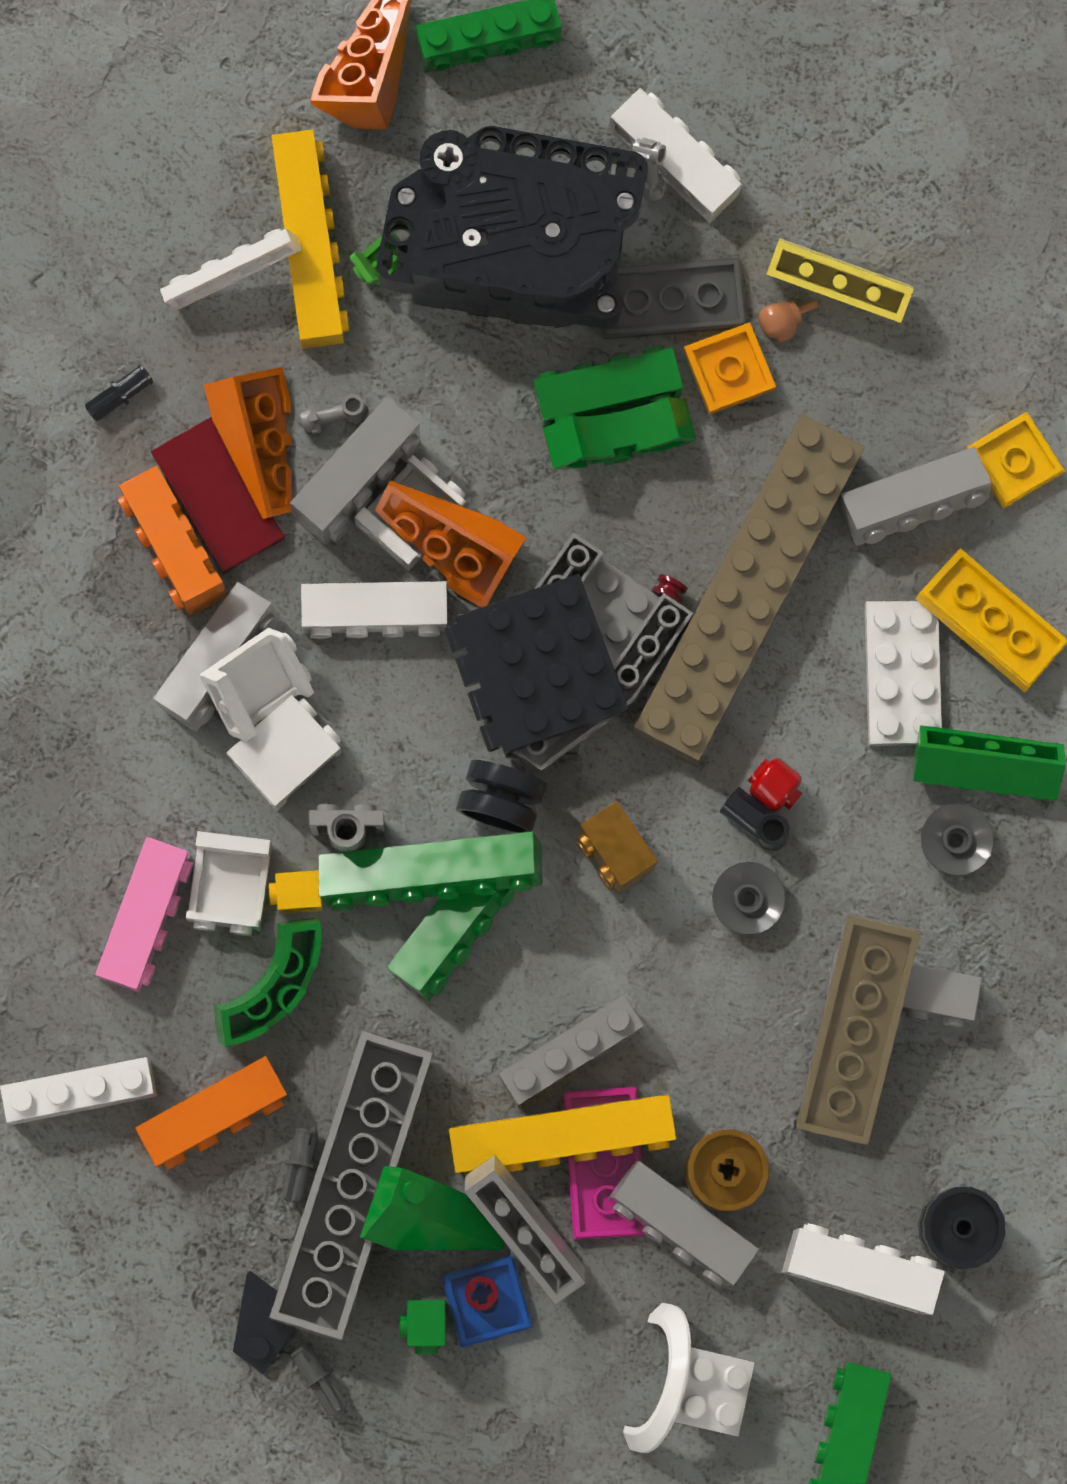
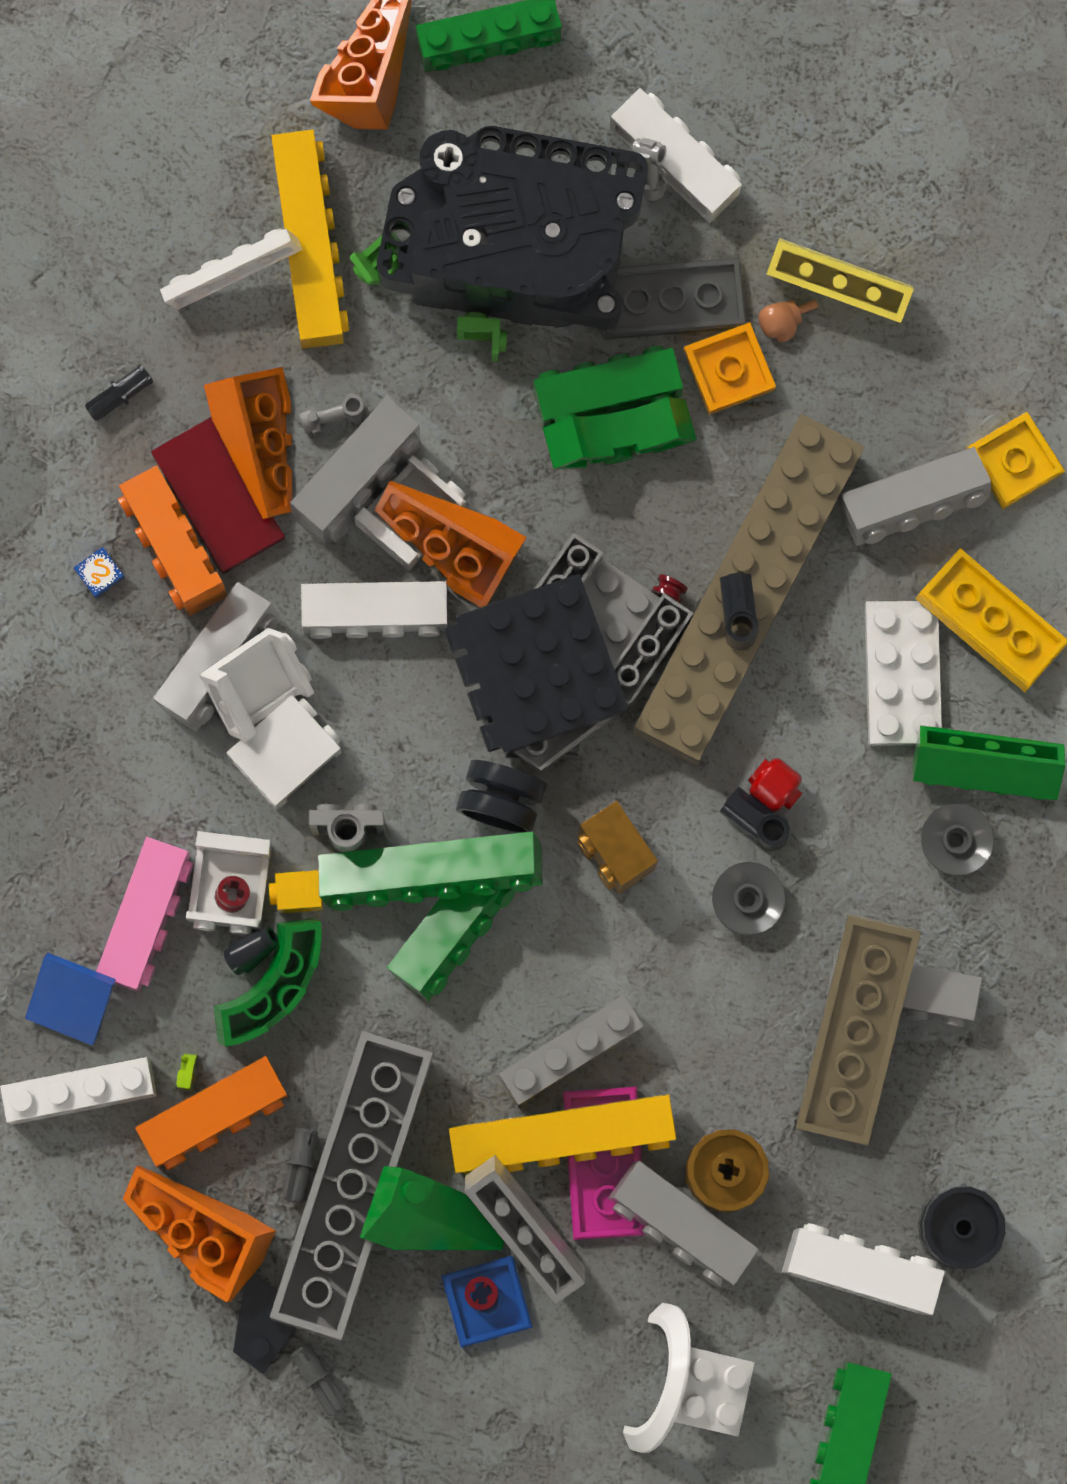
green brick [400,1300,446,1354] -> none
none -> blue tile [25,953,116,1046]
none -> tile [74,547,125,598]
none -> orange wedge [123,1166,276,1303]
none -> lime tile [176,1053,198,1091]
none -> dark red bush [214,876,250,913]
none -> black cone [224,927,279,975]
none -> bright green bracket [457,312,507,362]
none -> black piece [719,573,759,650]

